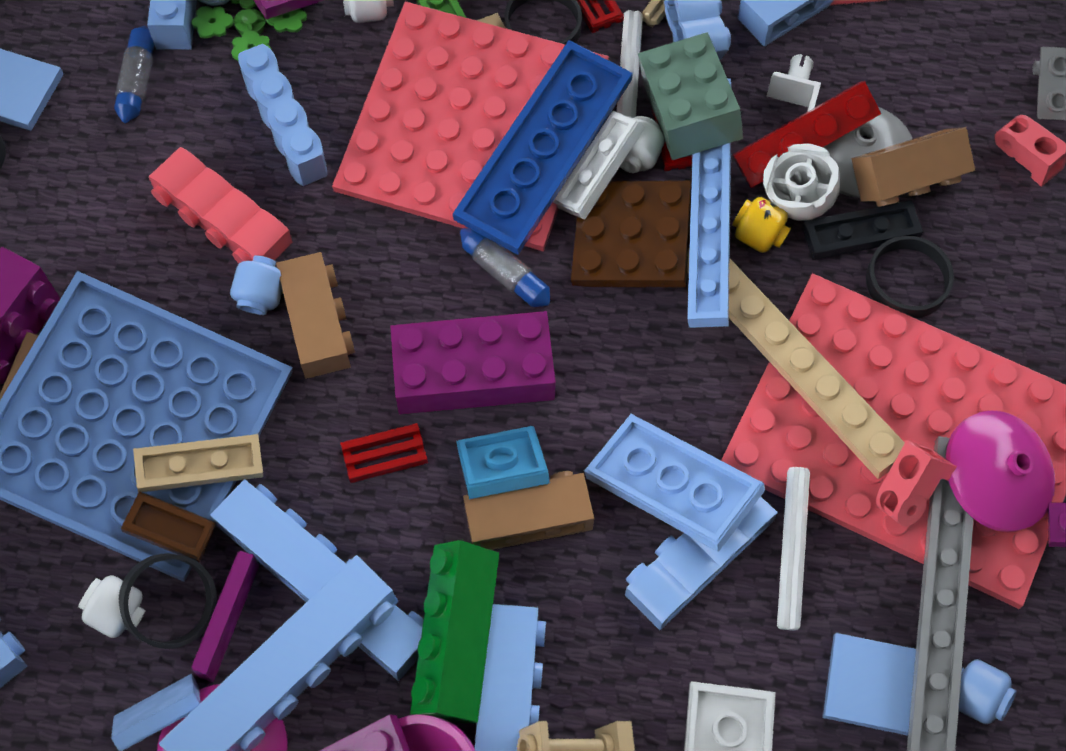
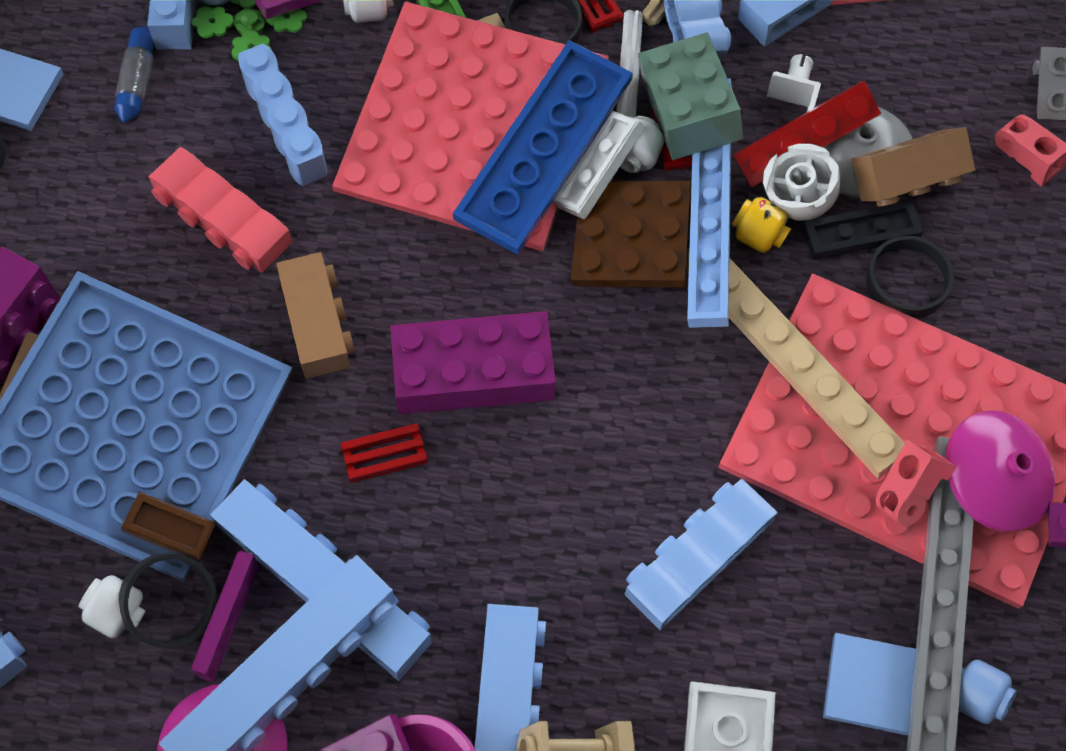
light blue tile [111,673,200,751] -> none
tan plate [133,434,263,493] -> none
light blue head [230,255,283,315] -> none
green brick [410,540,499,724] -> none
dark azure tile [456,426,550,499] -> none
piece [460,228,550,308] -> none
medium nougat brick [463,471,594,550] -> none
light blue tile [584,414,765,552] -> none
white axle [777,467,810,631] -> none

